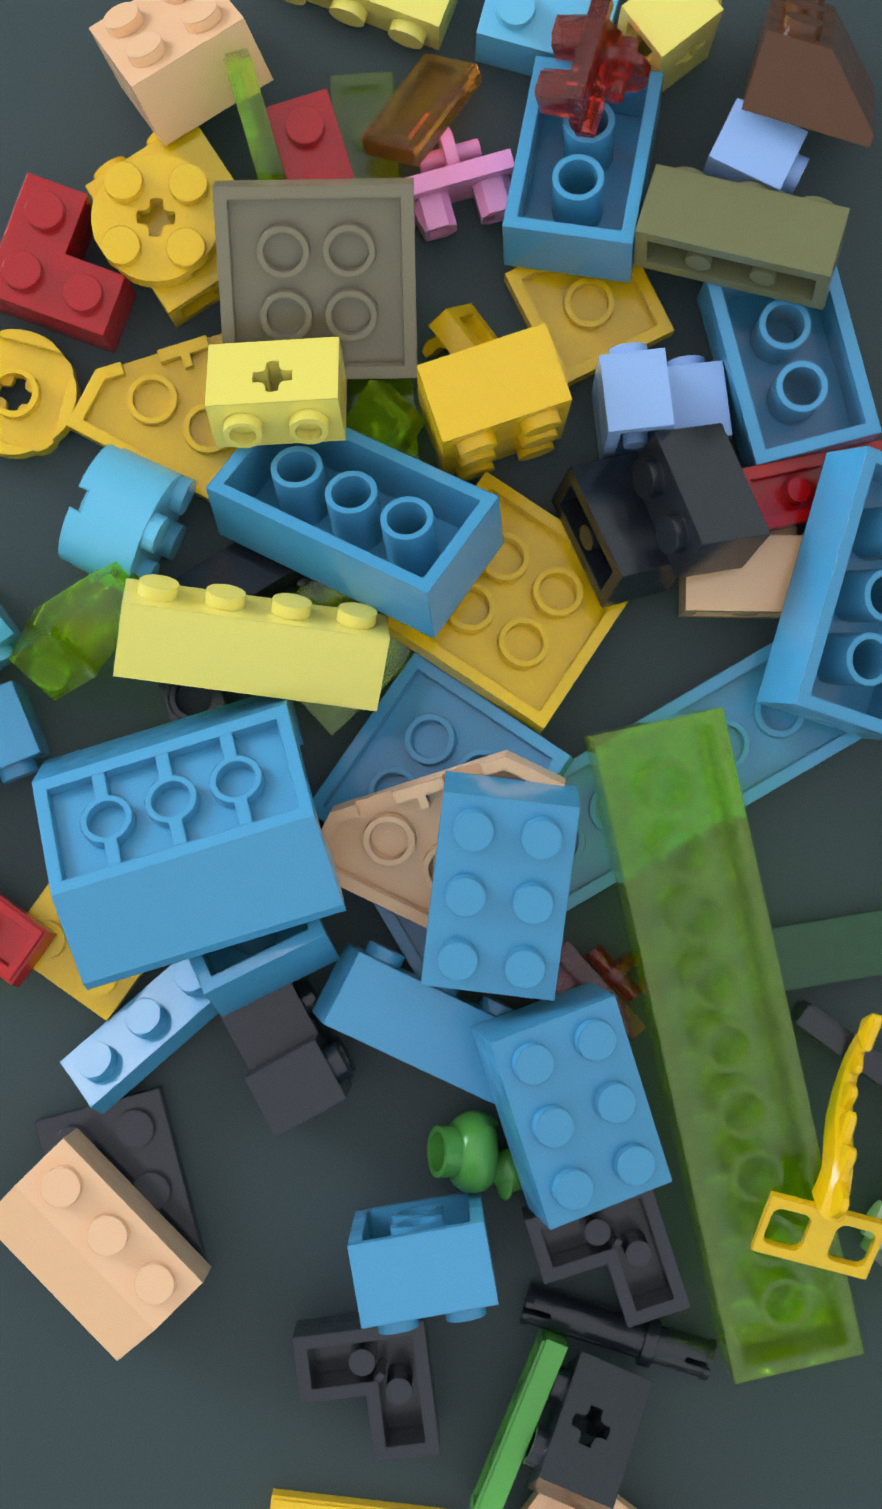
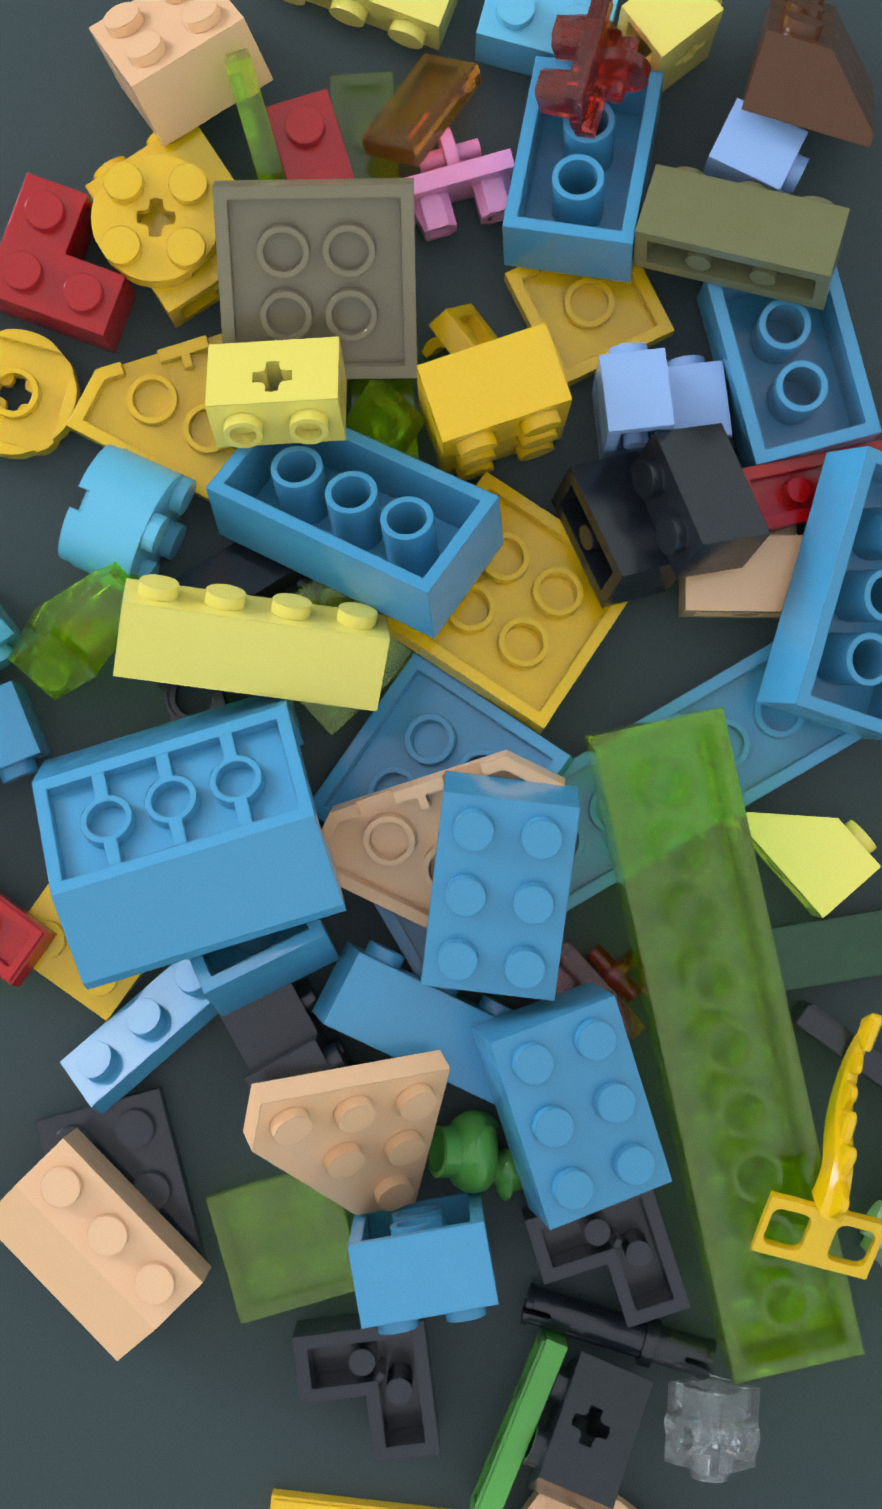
none -> clear neon green plate [206,1172,355,1324]
none -> light nougat plate [243,1050,450,1215]
none -> clear brick [664,1374,761,1483]
none -> light yellow slope [729,812,881,918]

